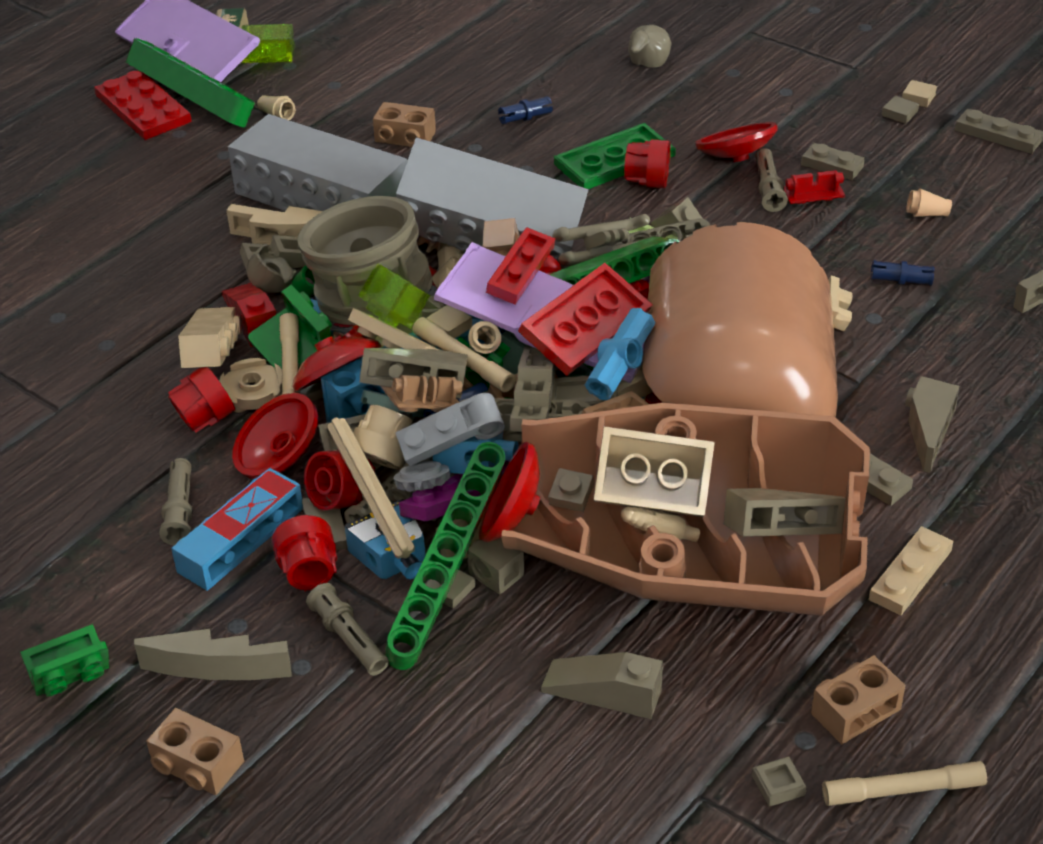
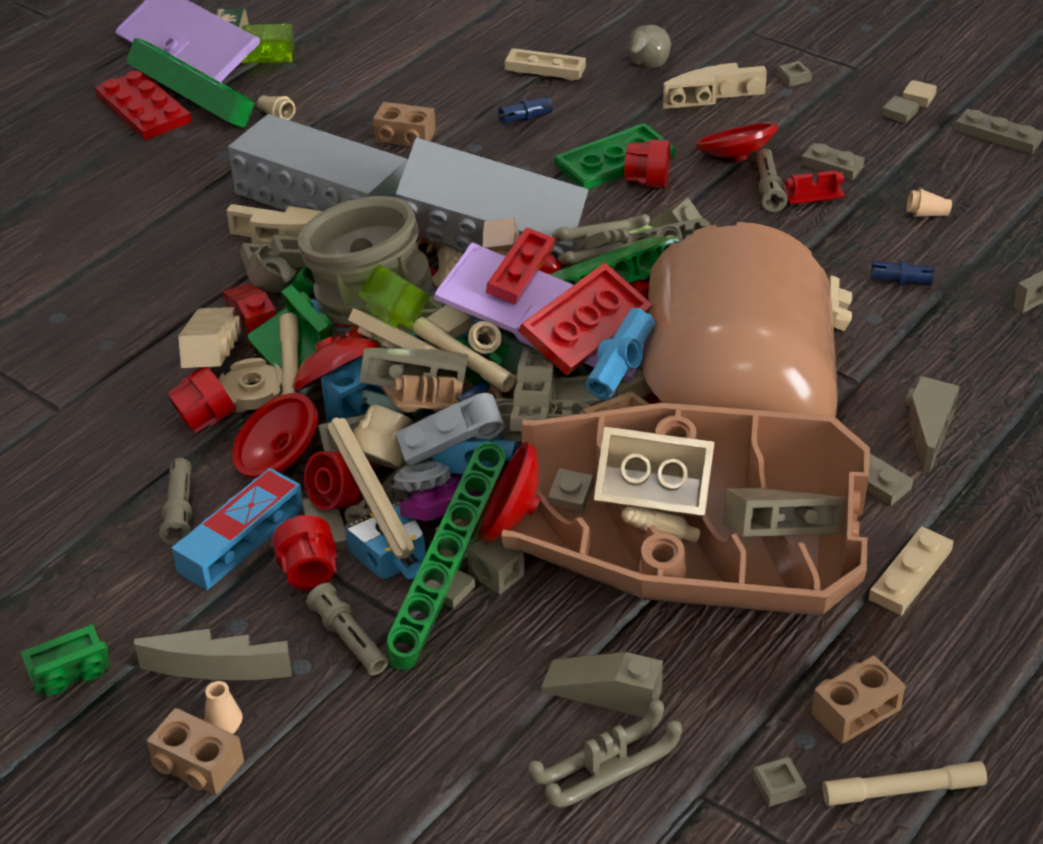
none -> light nougat cone [204,681,243,734]
none -> tan plate [505,48,586,80]
none -> dark tan piece [528,699,682,808]
none -> tan slope [663,63,767,109]
none -> dark tan tile [776,61,812,87]

